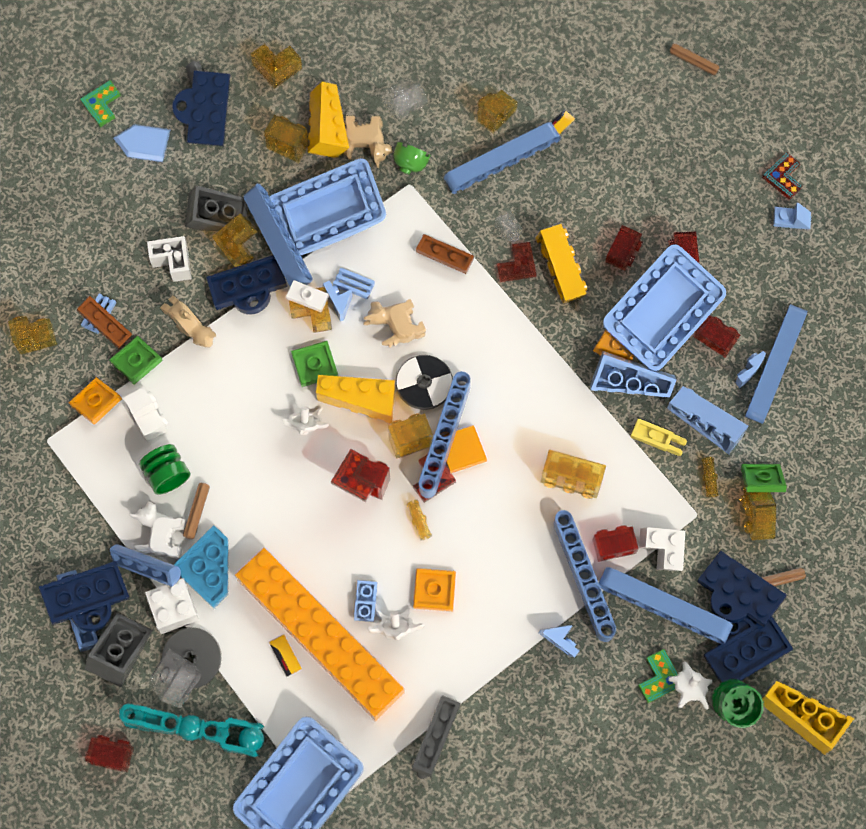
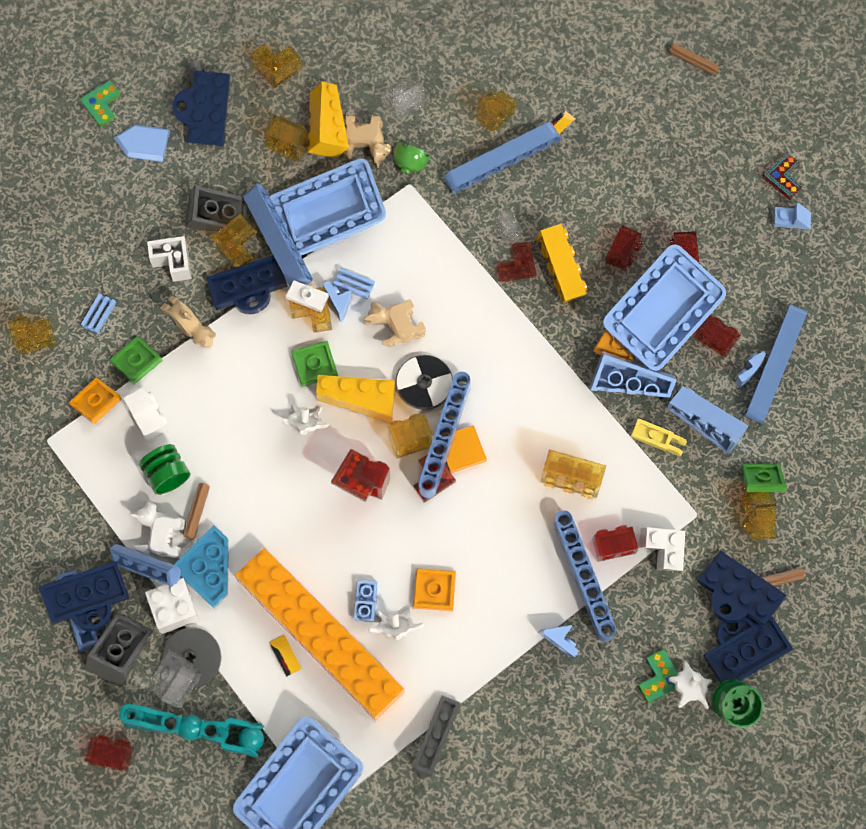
dark orange plate [76,296,132,349] -> none
clear yellow pin [407,500,432,540] -> none
dark orange plate [416,234,474,274] -> none
medium blue beam [599,567,733,644] -> none
clear yellow pin [702,457,719,498] -> none
yellow wedge [762,681,854,755] -> none

